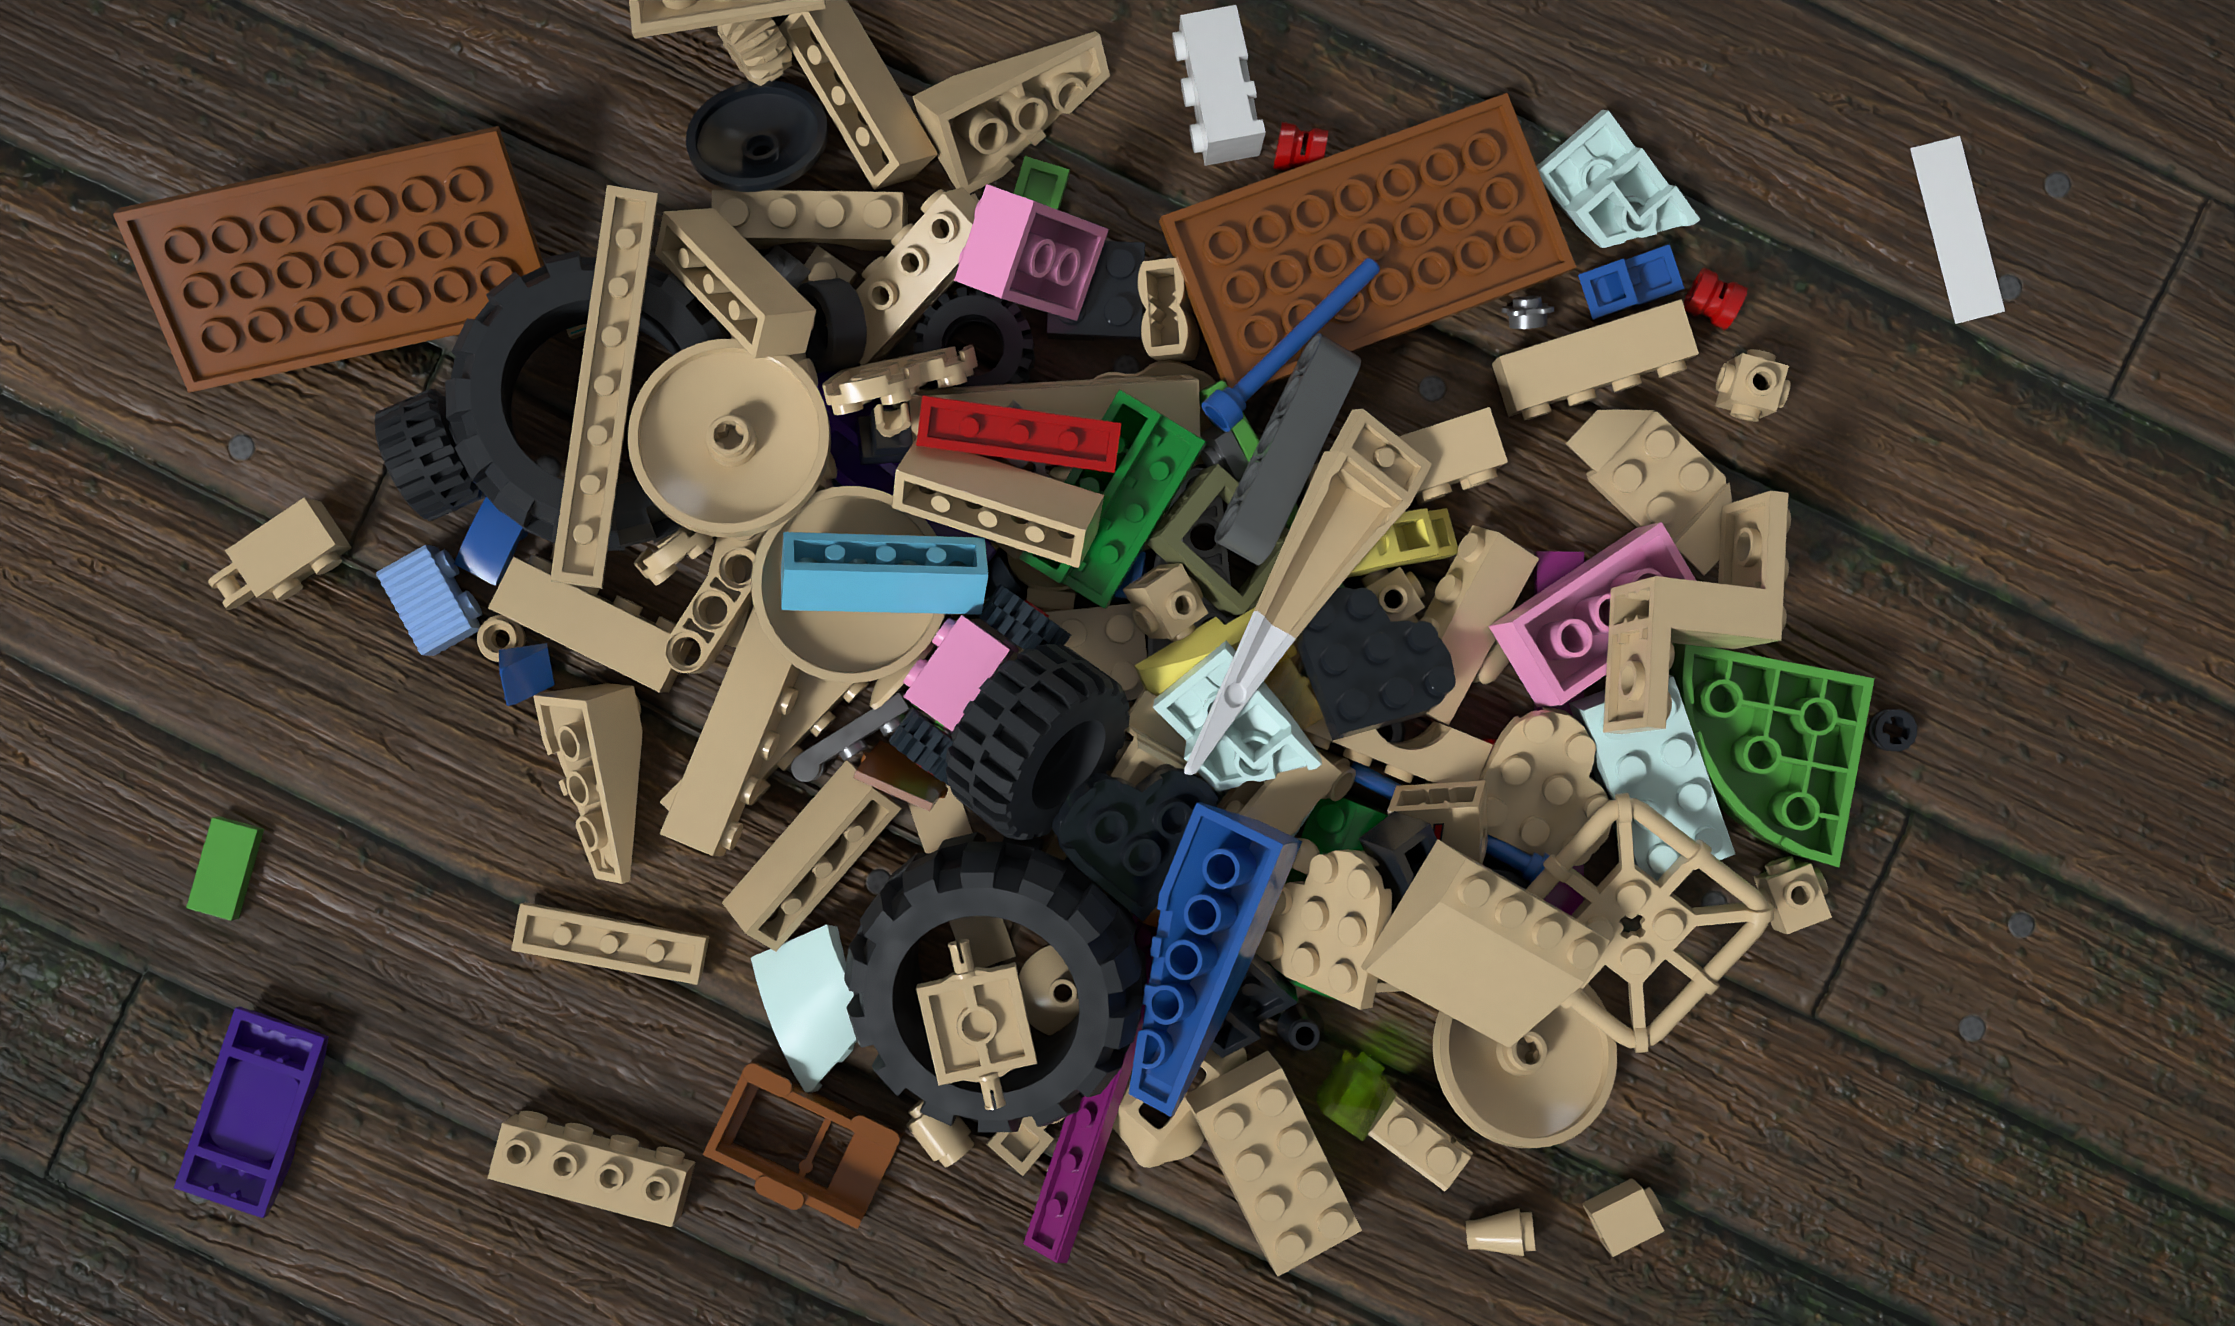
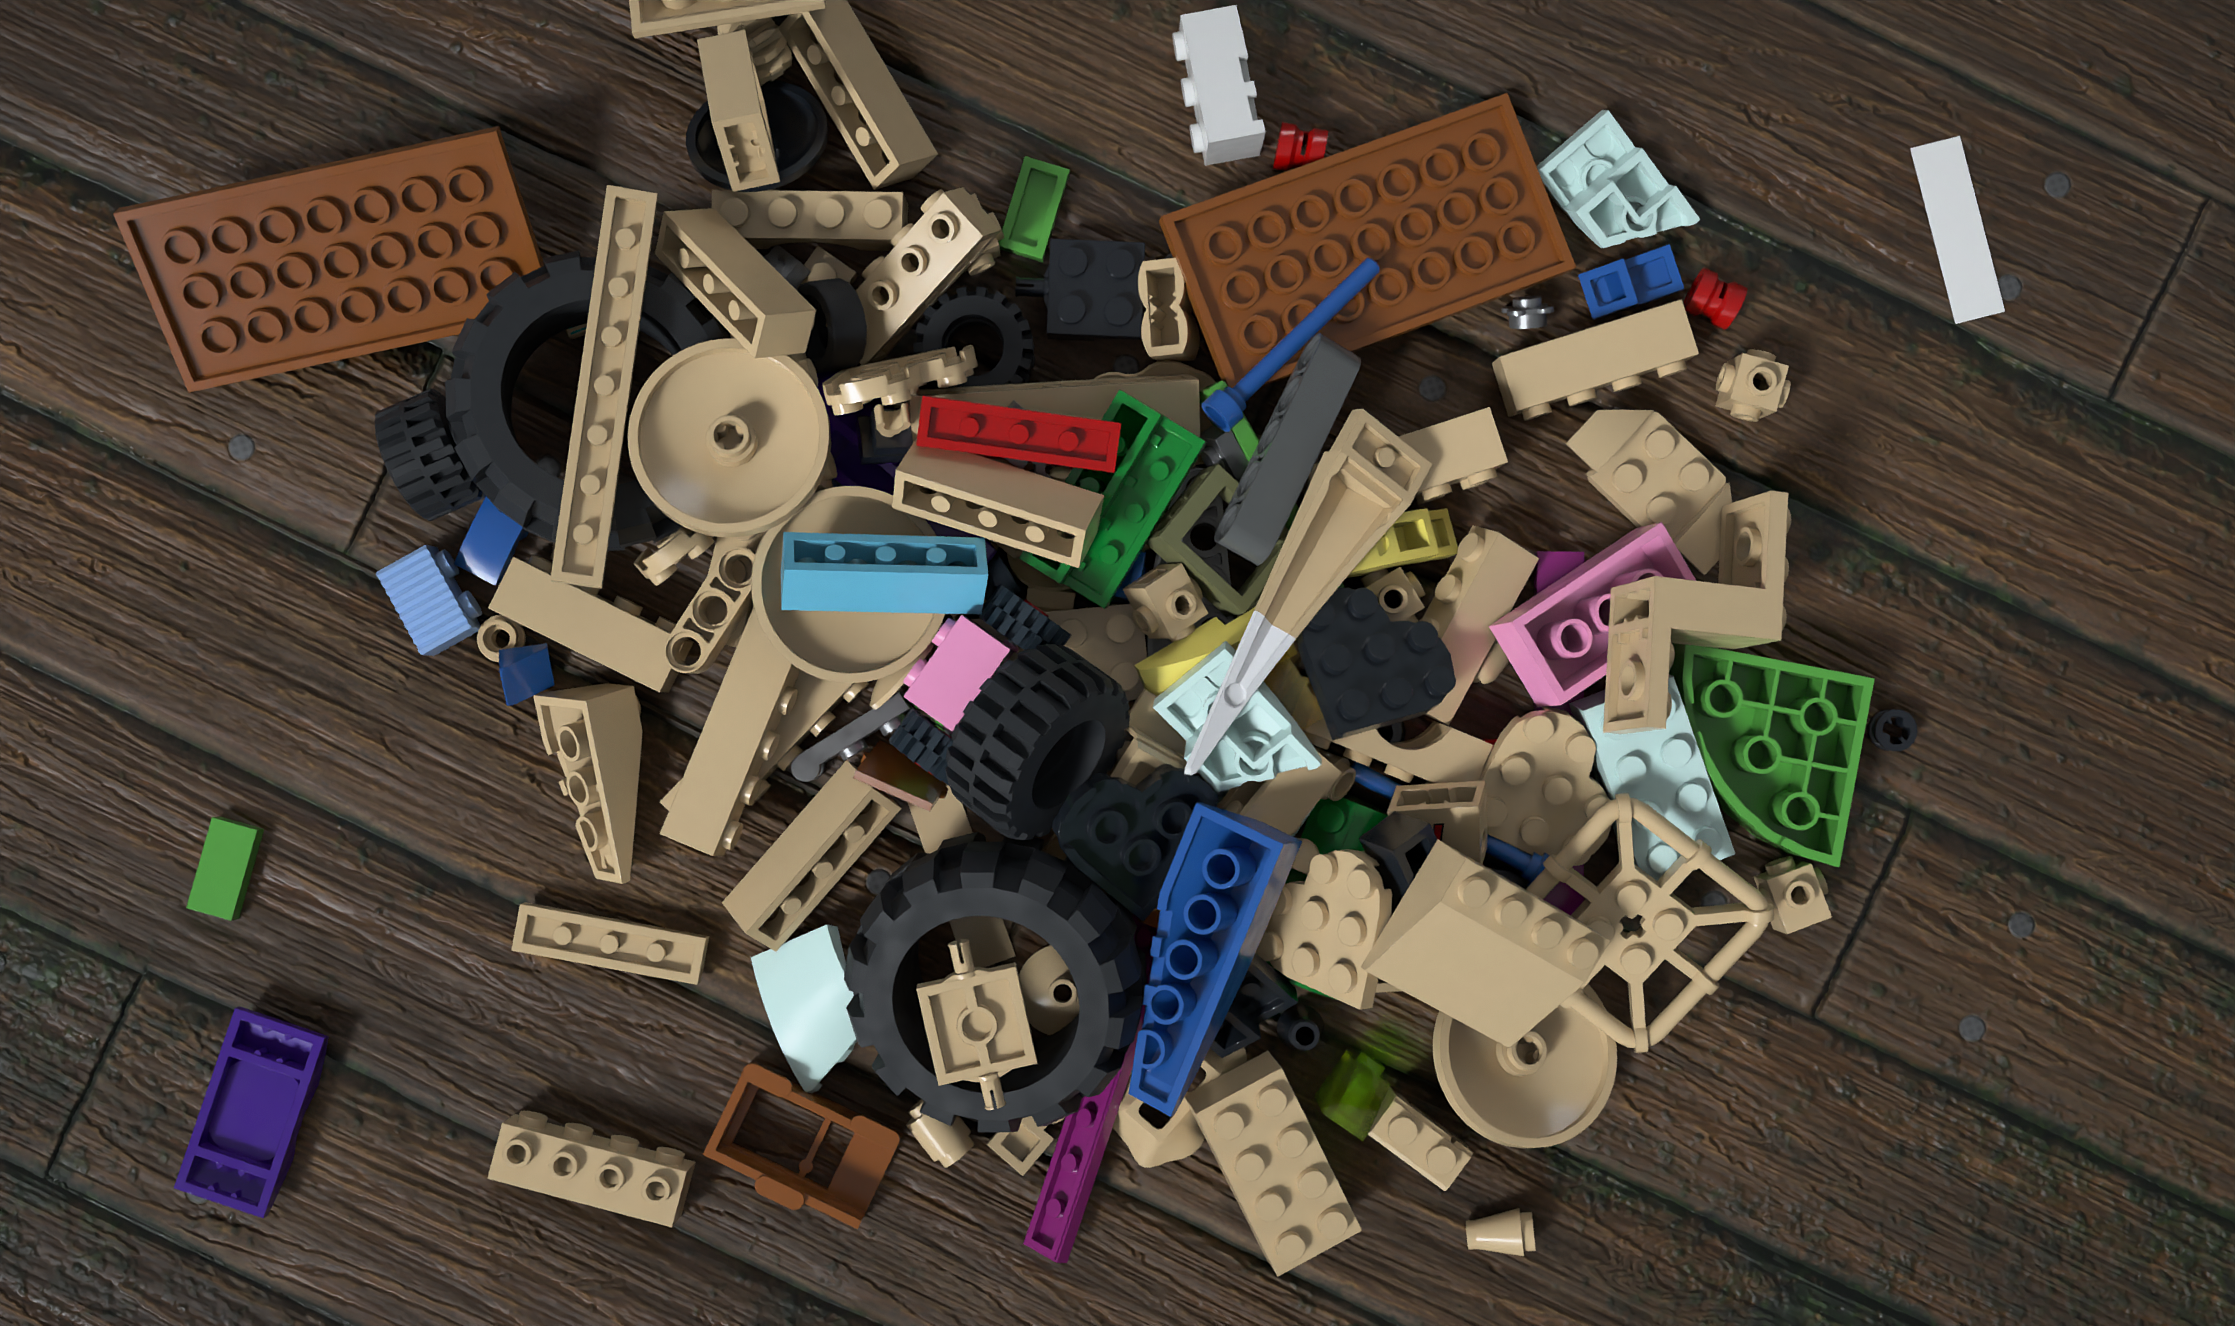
tan brick [208,497,352,610] -> none
tan wedge [912,31,1110,194] -> none
bright pink brick [954,184,1109,321] -> none
tan brick [1582,1178,1664,1257] -> none
none -> tan window [697,30,780,192]

